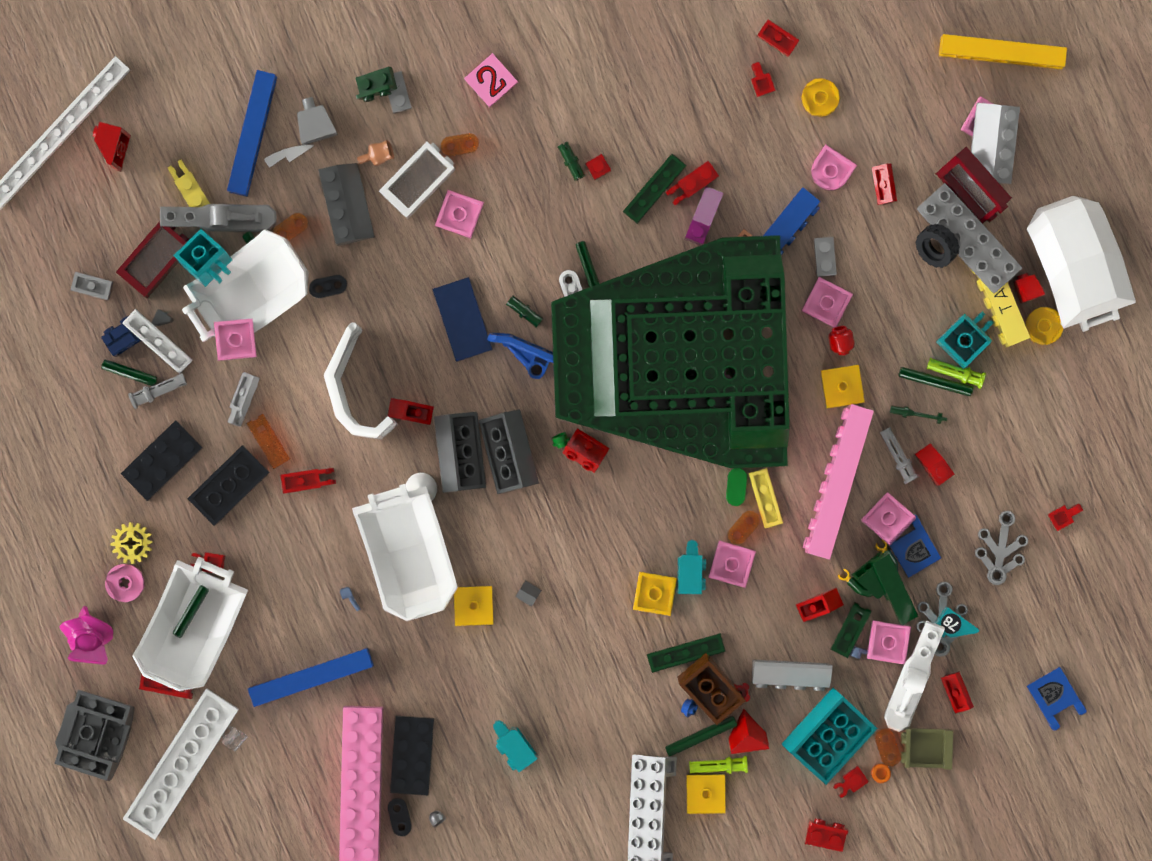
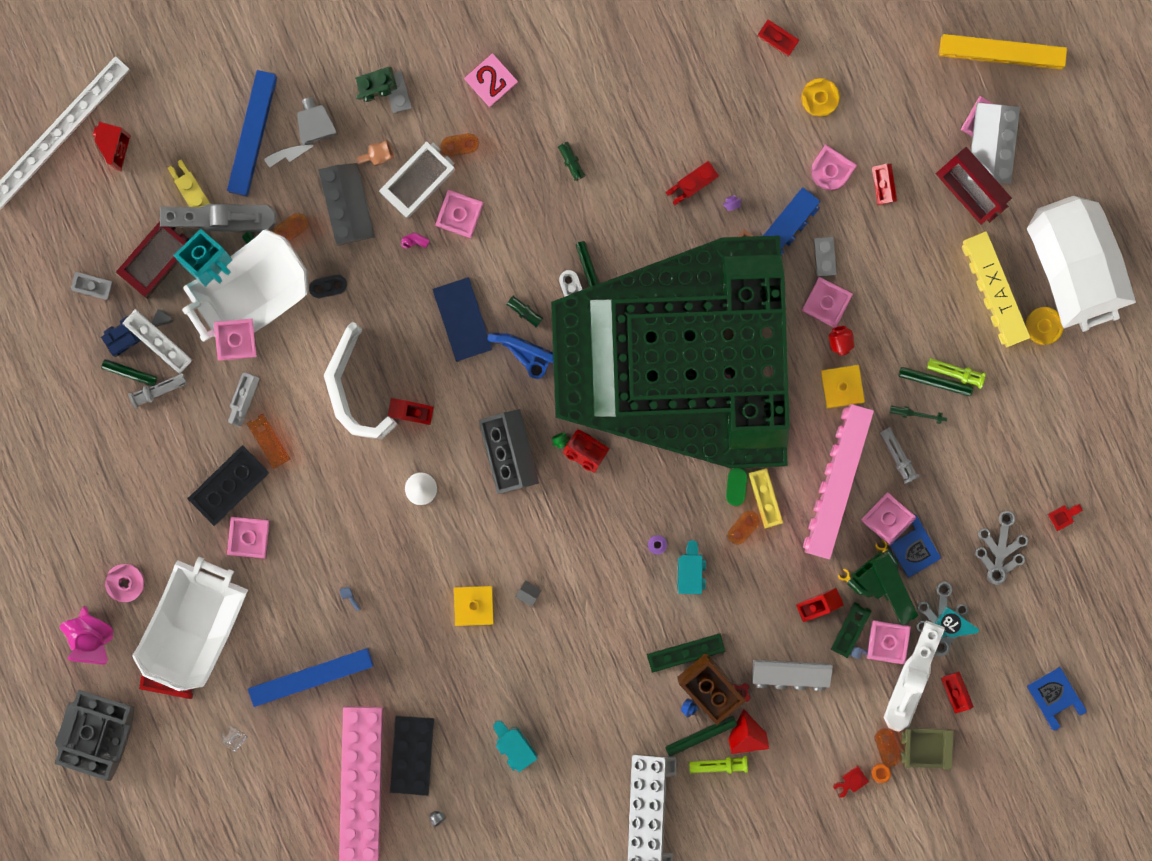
light yellow gear [110,522,153,564] -> none
black plate [120,420,203,501] -> none
white plate [123,689,239,840] -> none
dark green axle [173,585,209,638] -> none
red plate [190,552,225,573] -> none
red hinge [280,468,336,494] -> none
white windscreen [352,484,458,621] -> none
black plate [388,798,412,836] -> none
dark grey slope [434,412,486,493] -> none
red plate [585,154,611,180] -> none
dark green tile [623,154,687,224] -> none
yellow plate [633,572,677,616] -> none
slope [685,186,724,246] -> none
yellow plate [686,774,725,814] -> none
bright pink plate [708,541,756,588] -> none
red plate [751,62,776,97] -> none
teal slope [782,688,878,785] -> none
red bracket [805,818,848,852] -> none
red slope [914,443,955,486] -> none
black tyre [915,224,960,268] -> none
light grey bracket [917,183,1022,293] -> none
teal hinge [936,311,994,368] -> none
red slope [1013,273,1045,303] -> none
none -> bright pink tile [227,517,270,559]
none -> dark pink arm [401,233,430,249]
none -> medium lavender plate [648,535,667,555]
none -> medium lavender plate [723,195,742,211]

